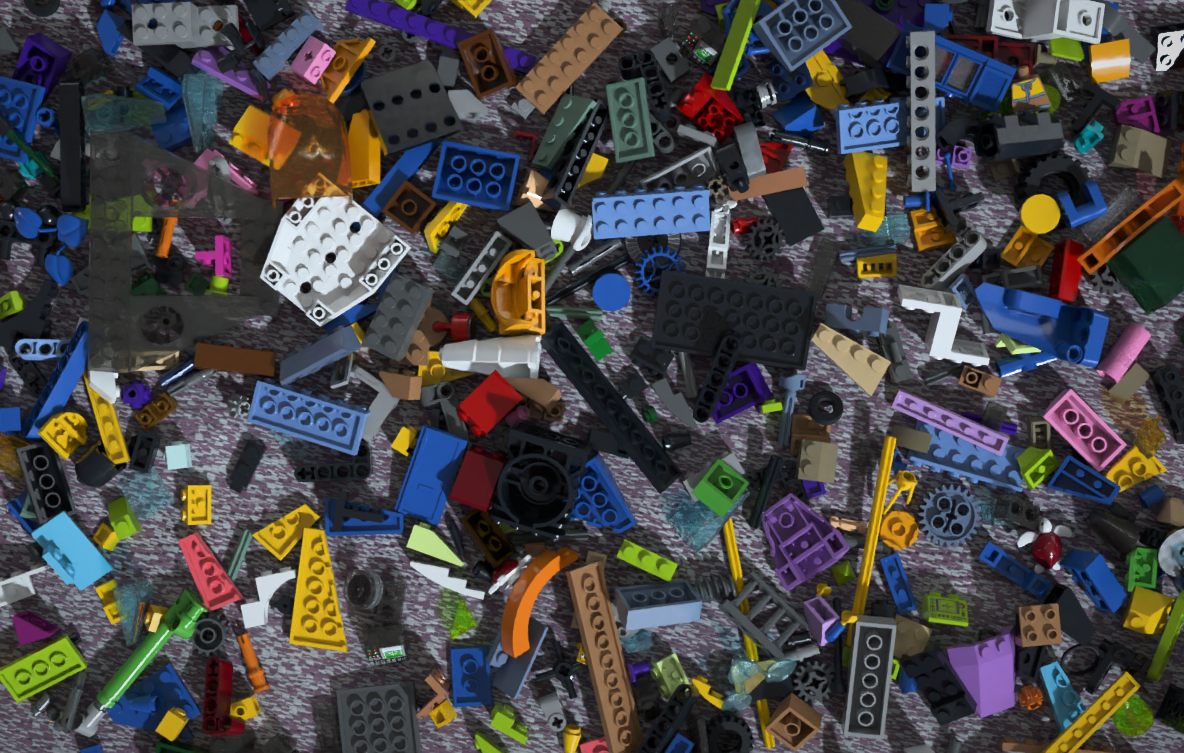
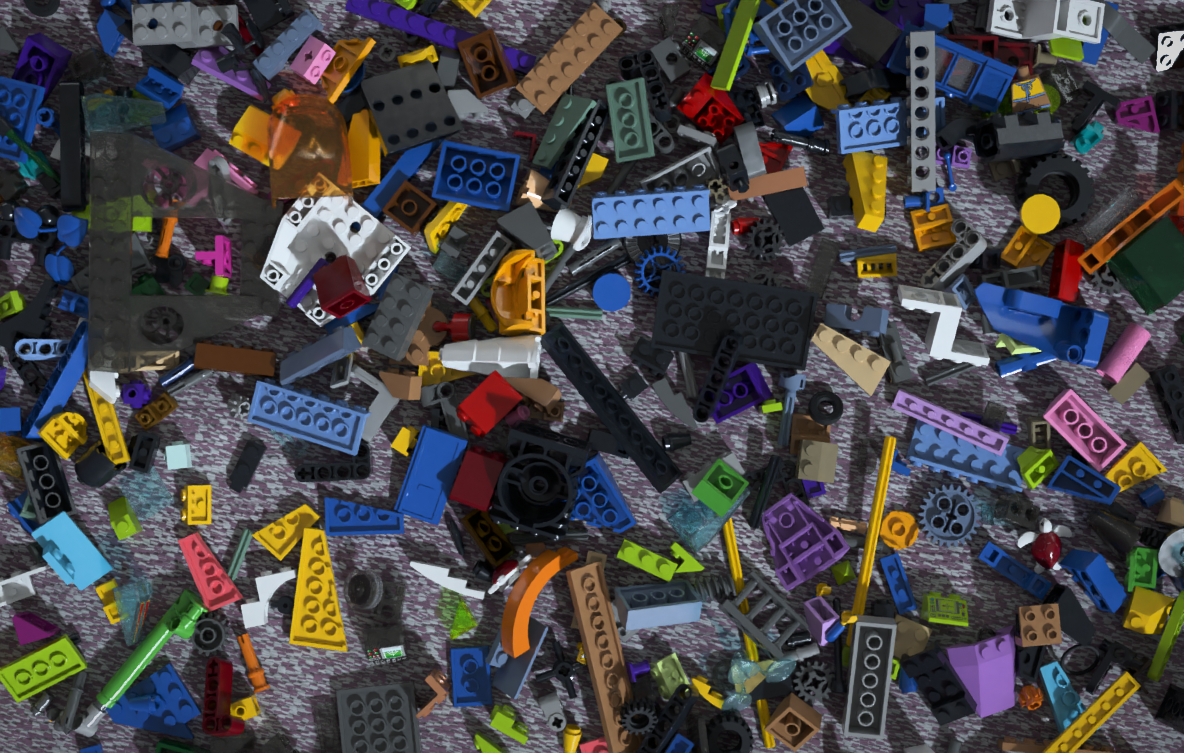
yellow slope [92,522,119,551] -> none
yellow bracket [143,604,168,632] -> none
yellow brick [155,707,190,742] -> none
clear light blue wedge [182,74,224,155] -> none
black bracket [332,491,385,532] -> none
yellowish green slope [406,522,465,567] -> none
yellow slope [429,699,457,728] -> none
green bracket [575,319,613,362] -> none
clear light blue cone [624,631,654,653] -> none
dark green plate [641,405,658,424] -> none
clear light blue brick [867,214,910,246] -> none
yellow plant [882,470,918,514] -> none
dark tan slope [890,425,932,454] -> none
black bracket [929,189,985,234] -> none
medium nougat slope [957,365,1002,398] -> none
blue connector [1054,179,1108,229] -> none
light orange slope [1087,38,1130,84] -> none
dark tan slope [1107,124,1172,179] -> none
clear neon green dish [1113,697,1154,737] -> none
clear yellow bracket [1132,415,1167,459] -> none
none -> blue hips [57,289,99,320]
none -> dark purple axle [286,258,329,308]
none -> dark red slope [313,255,372,319]
none -> yellow slope [397,45,439,68]
none -> black tyre [620,697,657,735]
none -> lime slope [669,541,704,573]

